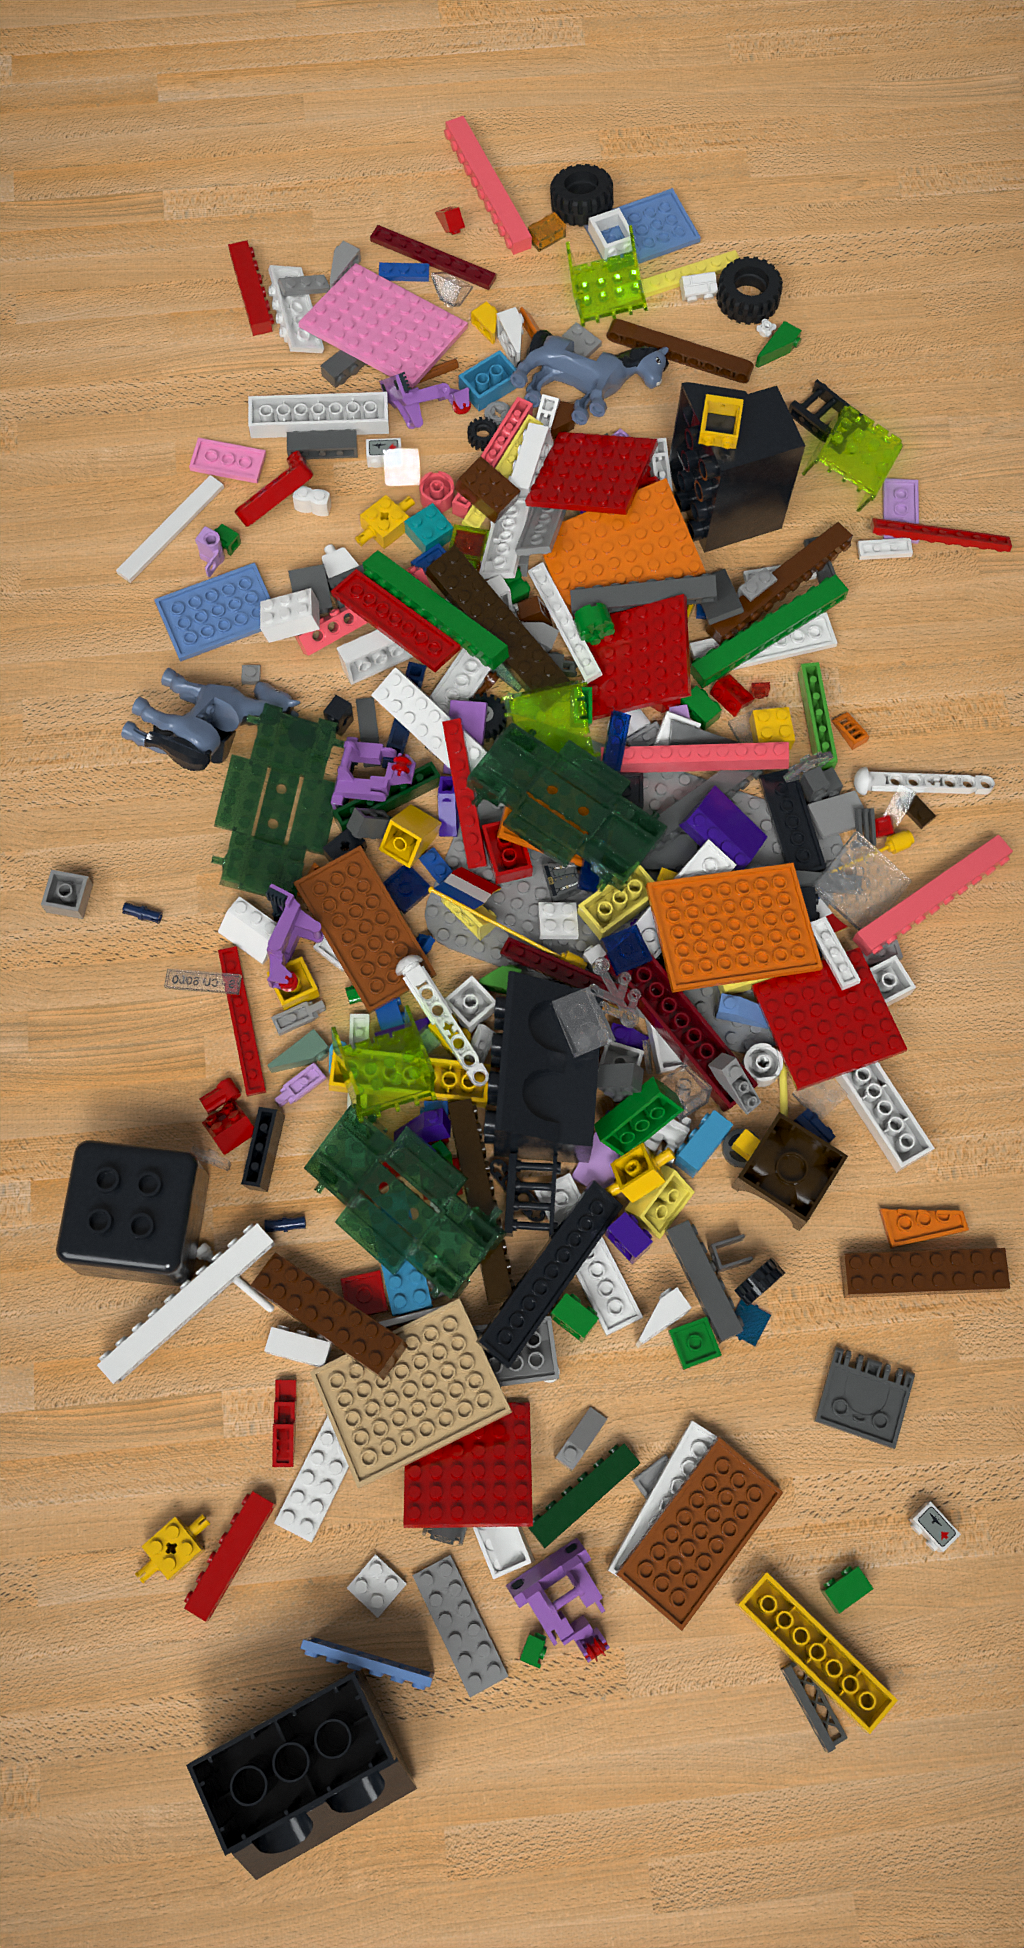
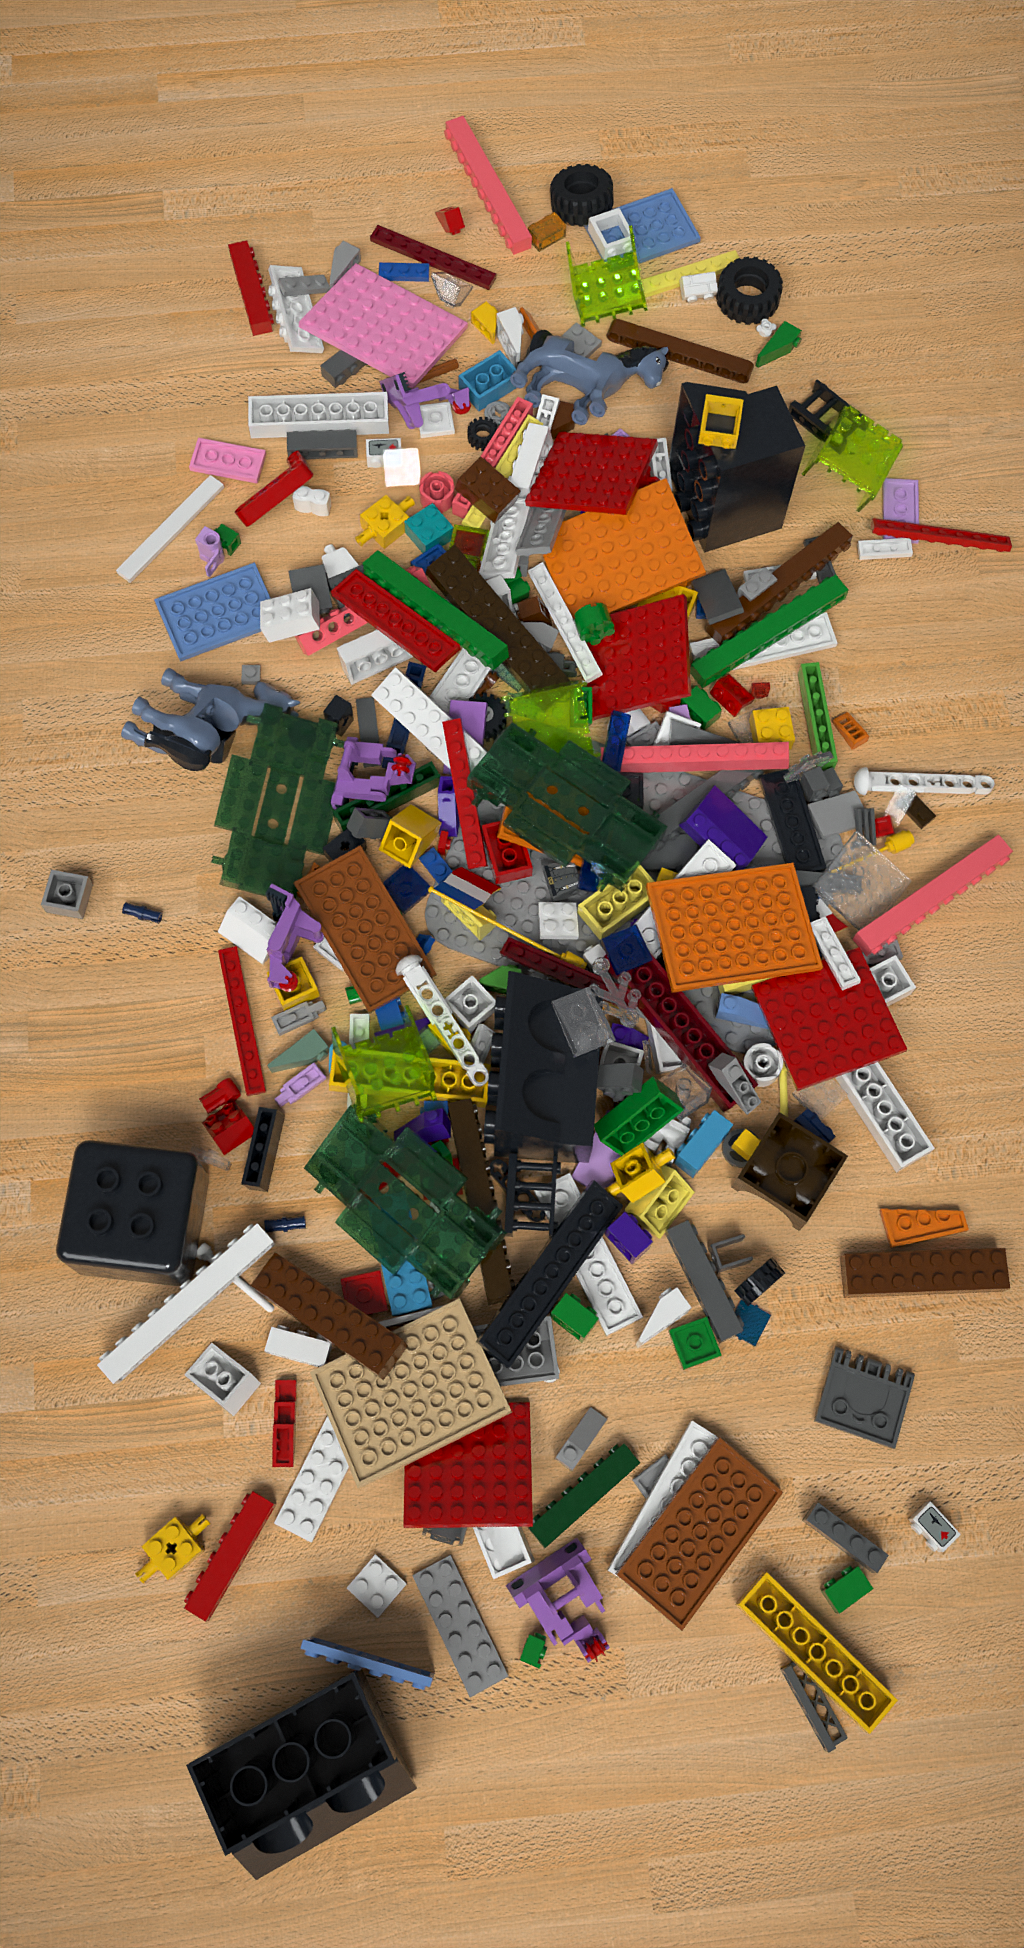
clear tile [164,969,242,995] -> none
dark grey brick [570,573,717,617] -> none
none -> white slope [184,1343,261,1416]
none -> white tile [419,402,455,438]
none -> red plate [438,831,452,856]
none -> dark grey brick [802,1502,889,1573]

